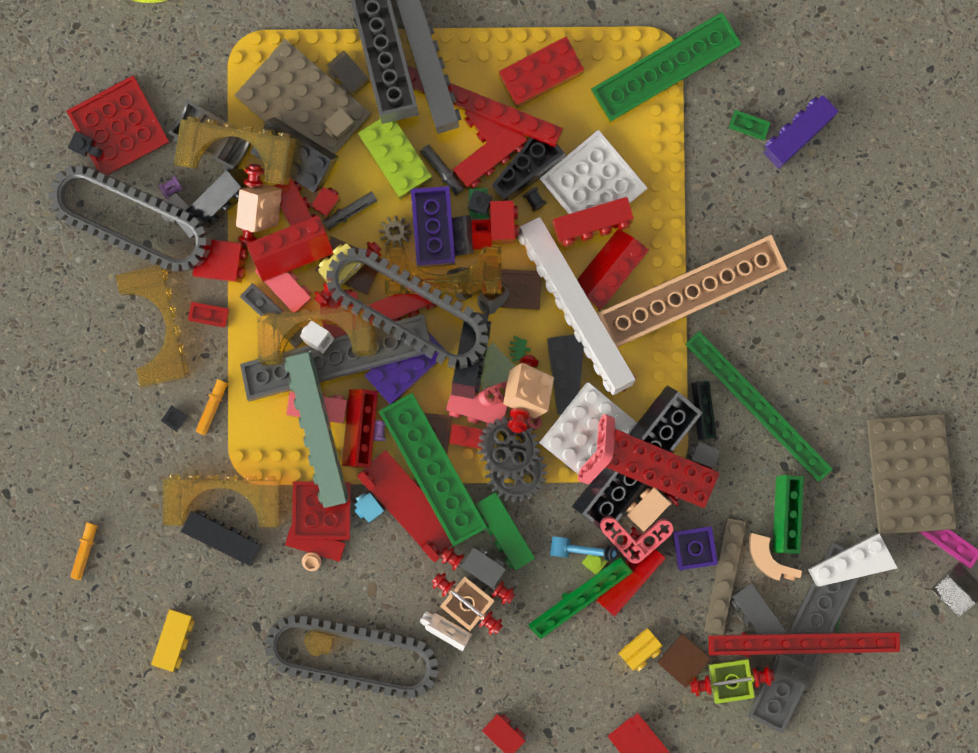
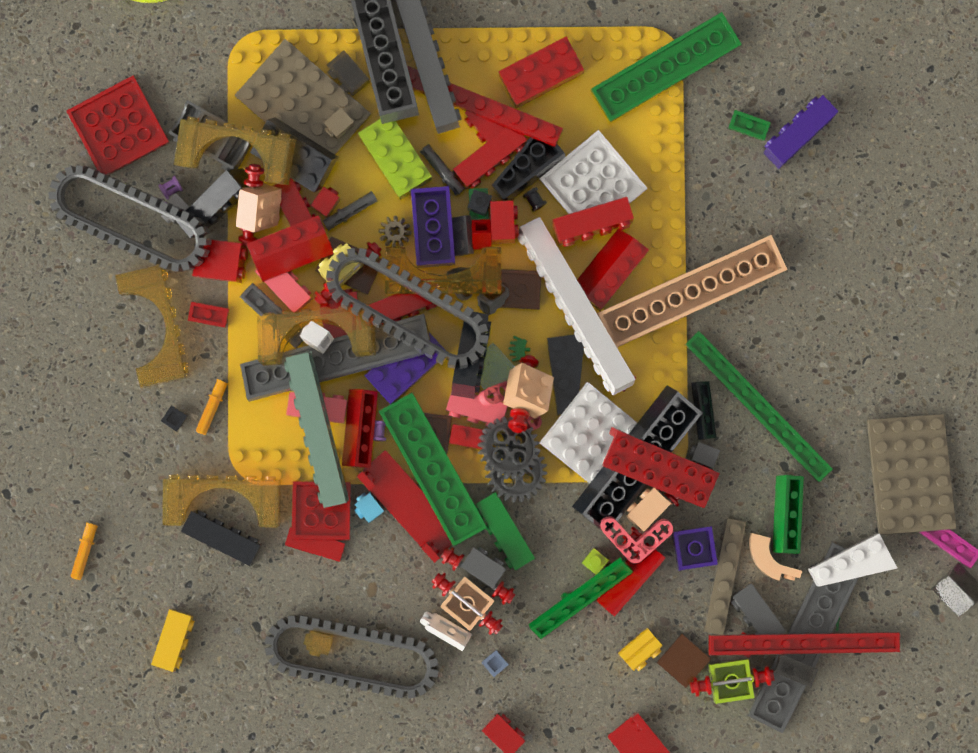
black plate [68,131,103,157] -> none
light nougat plate [302,552,321,571] -> none
dark azure piece [550,536,618,562] -> none
coral beam [578,414,615,484] -> none
none -> sand blue plate [481,650,509,677]

